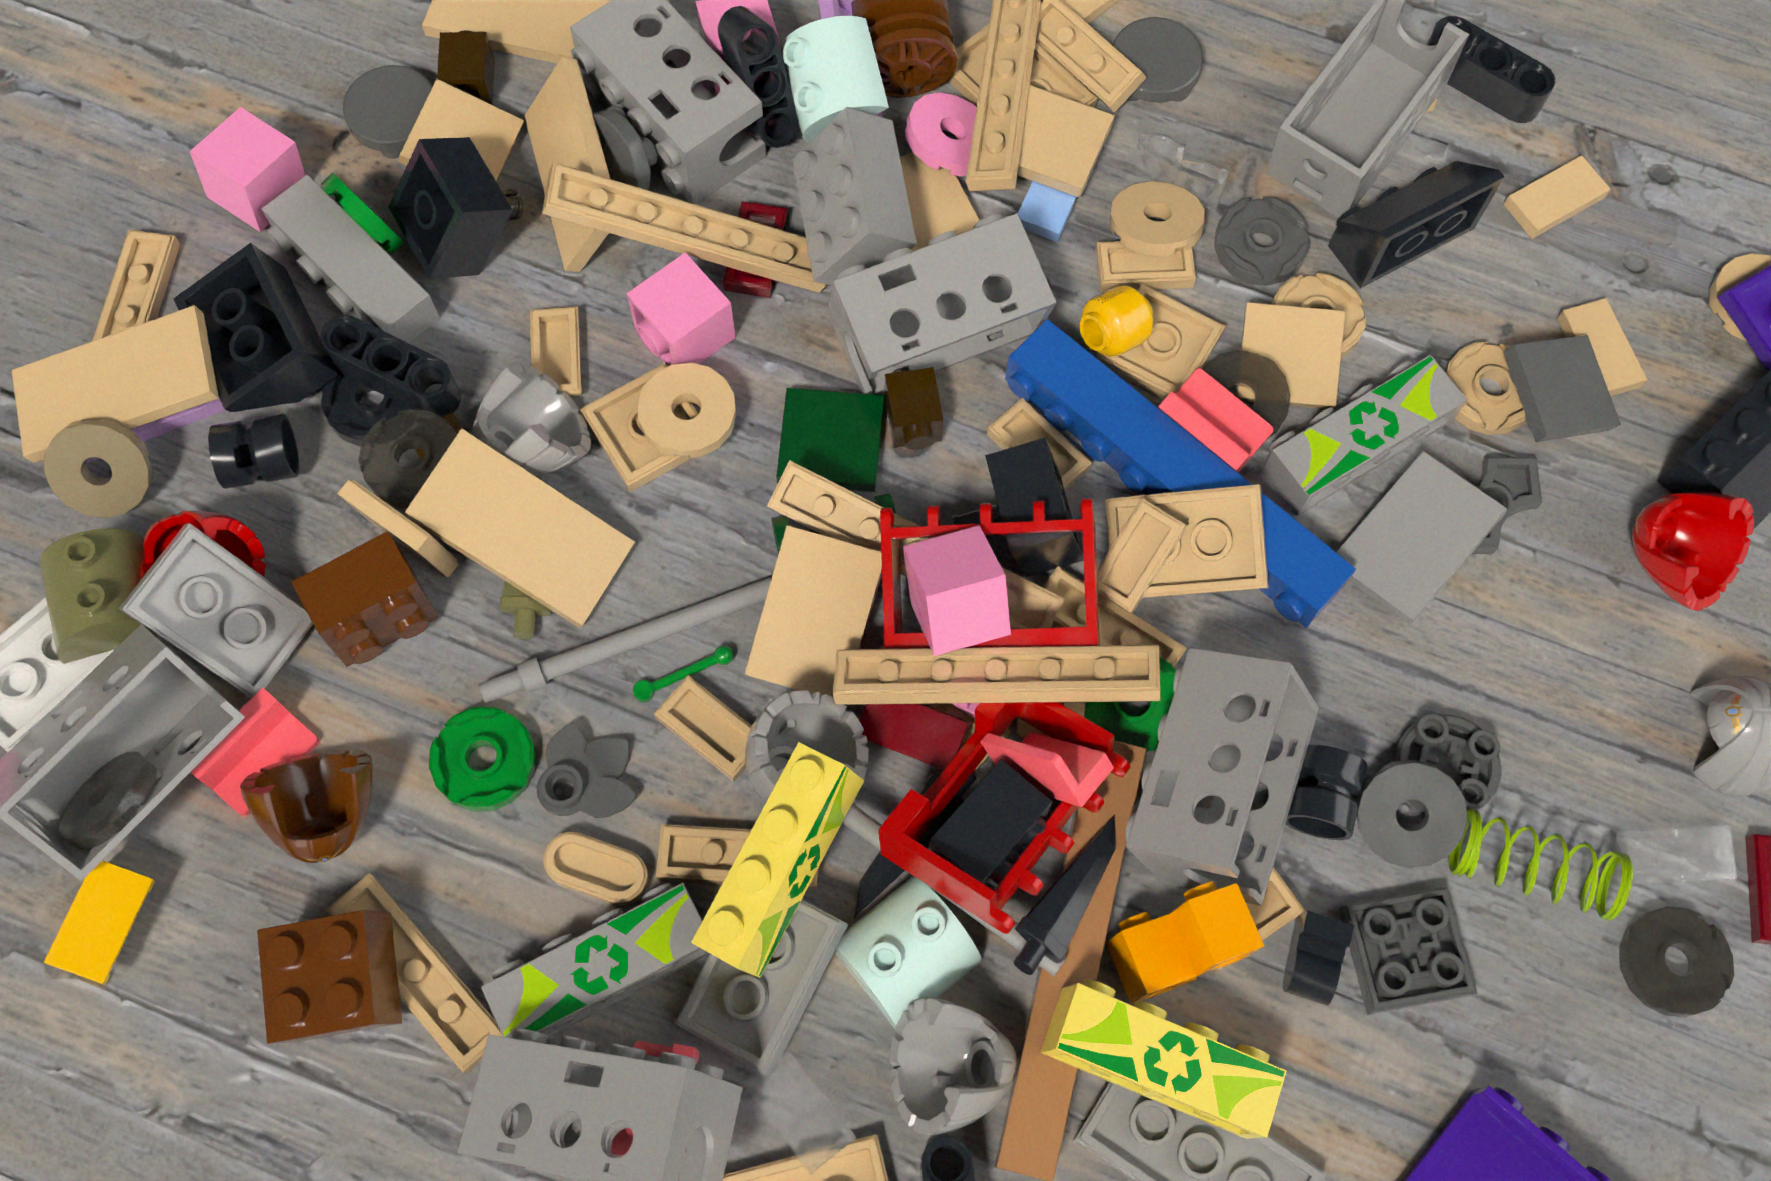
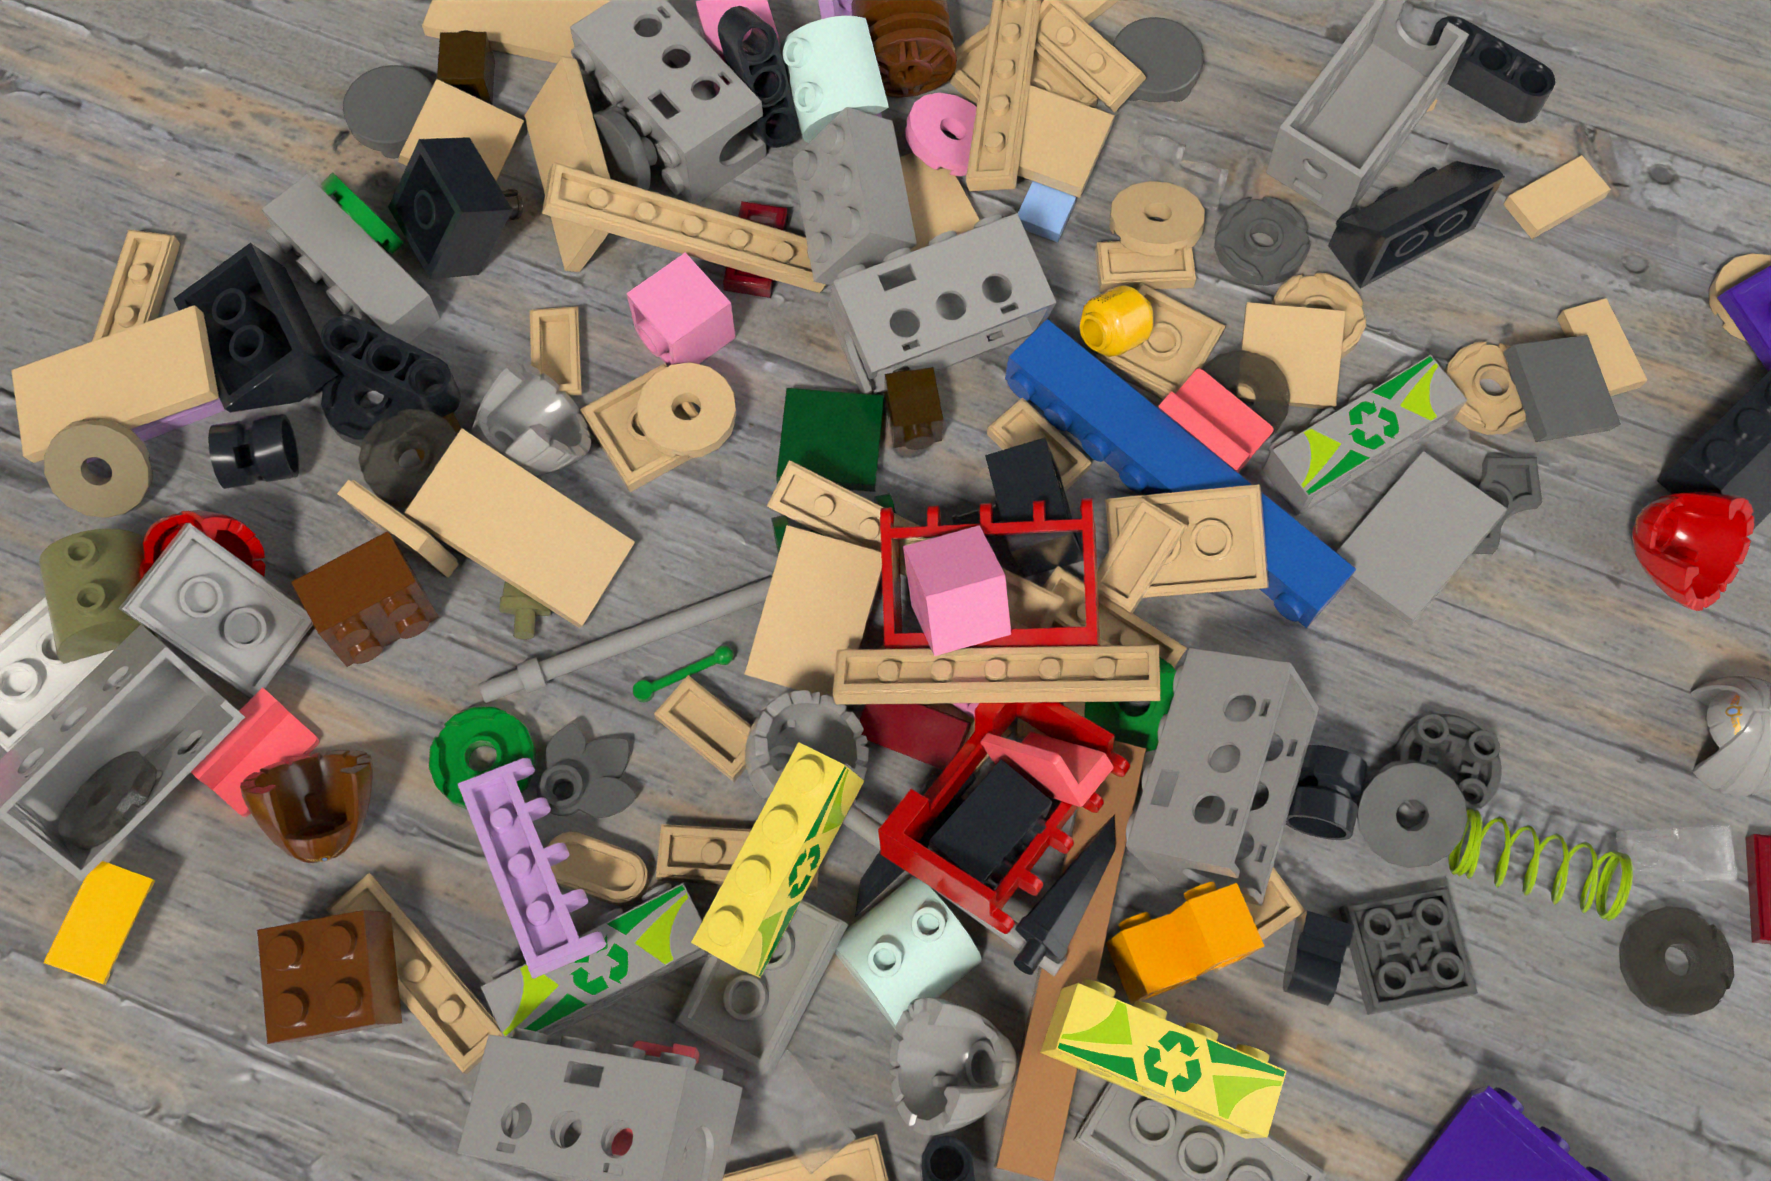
bright pink head [189,107,305,232] -> none
none -> lavender hinge [458,758,606,979]

